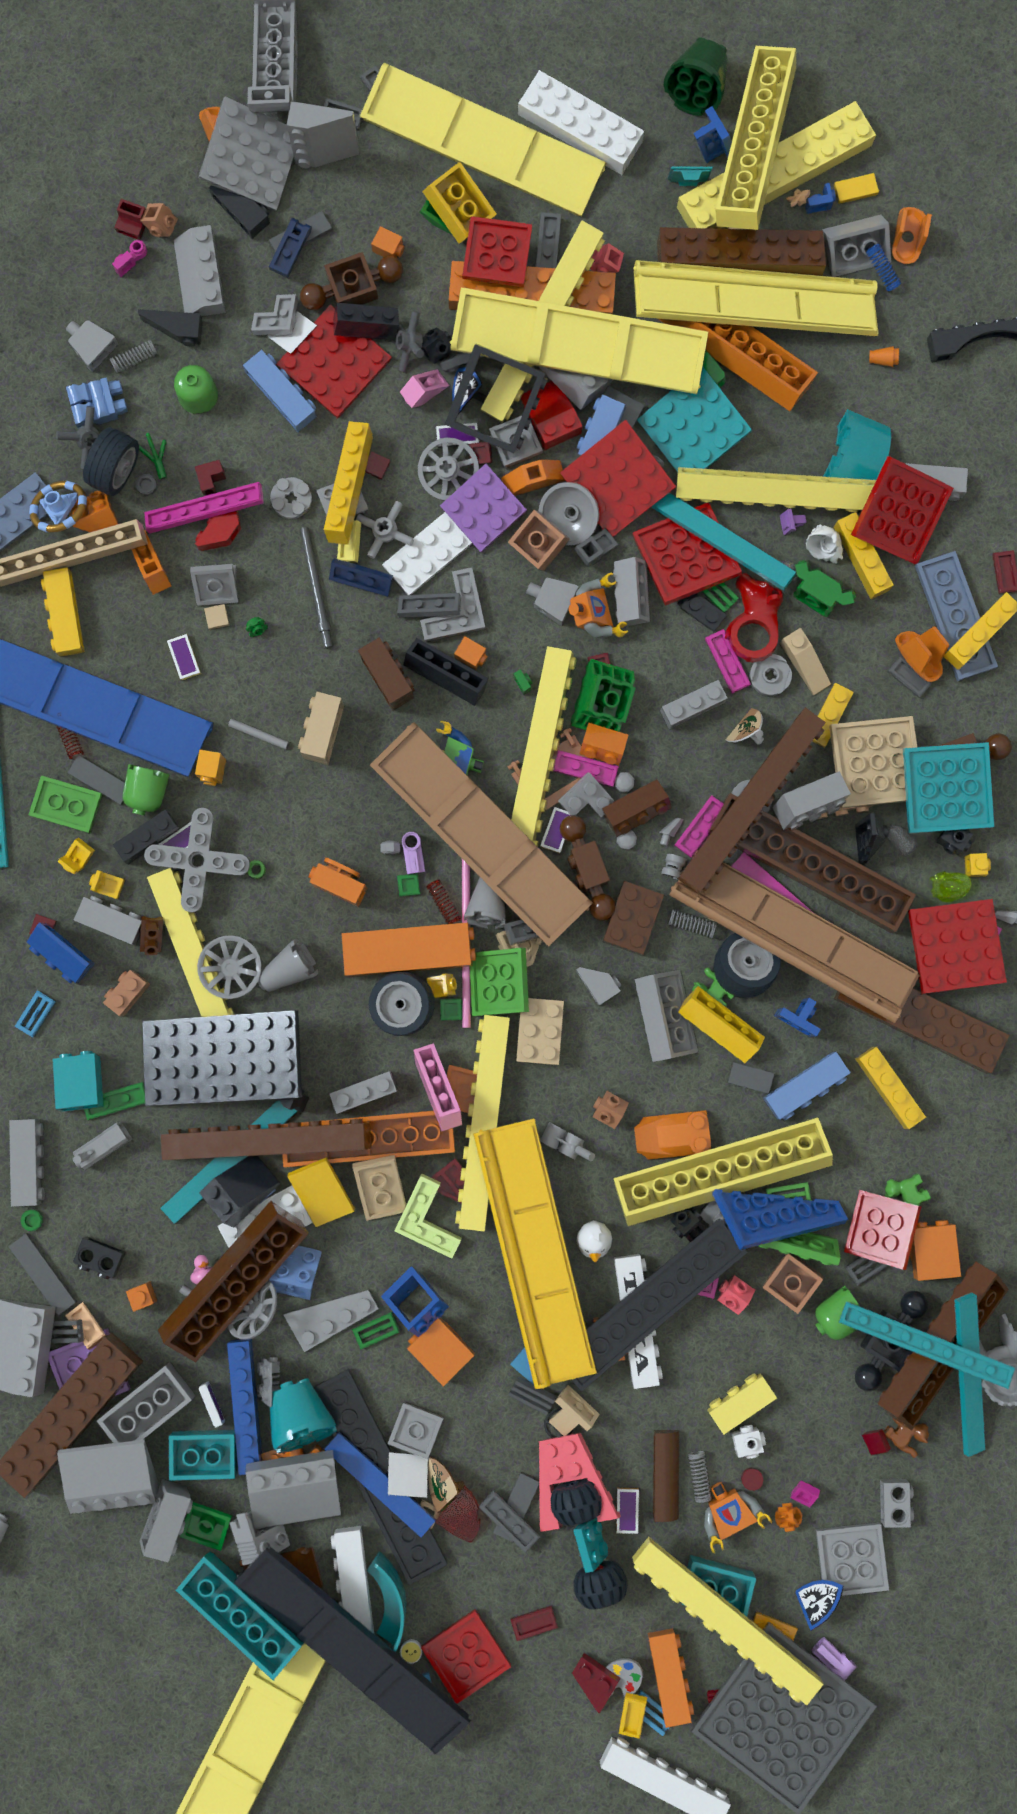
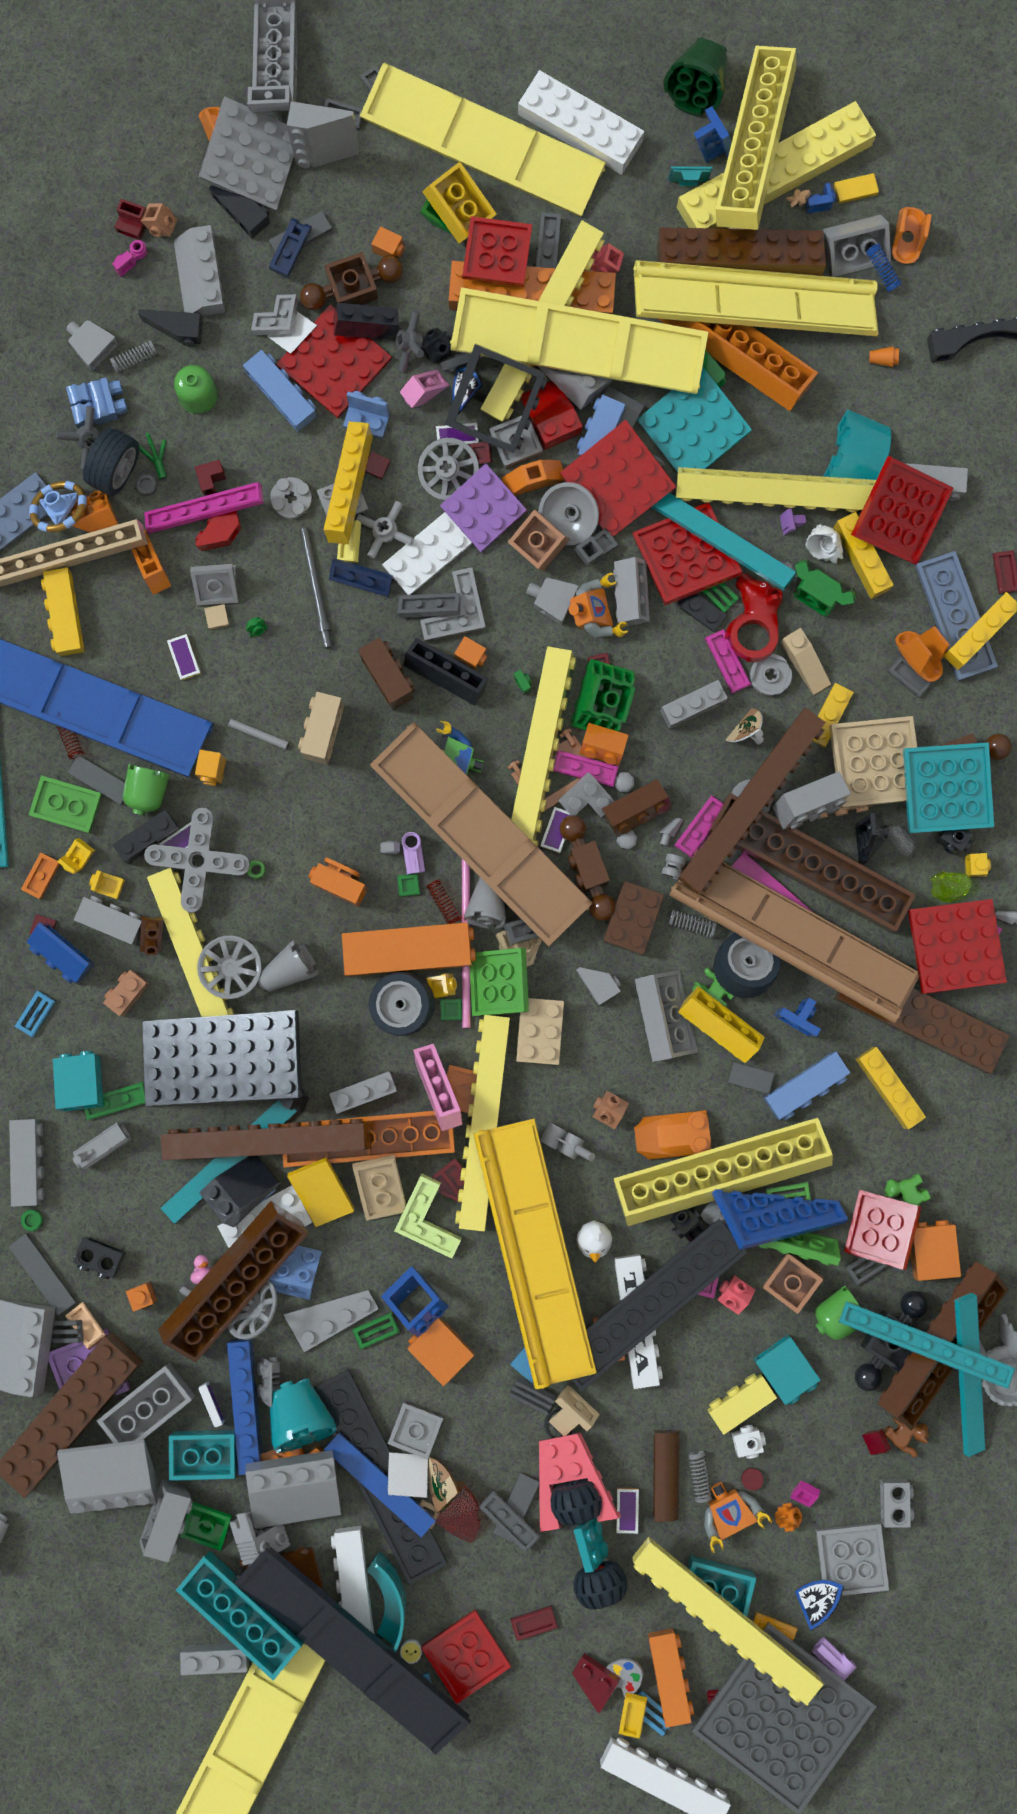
none -> orange plate [21,852,60,900]
none -> light grey brick [180,1643,250,1675]
none -> medium blue bracket [343,391,390,439]
none -> teal brick [753,1335,820,1405]

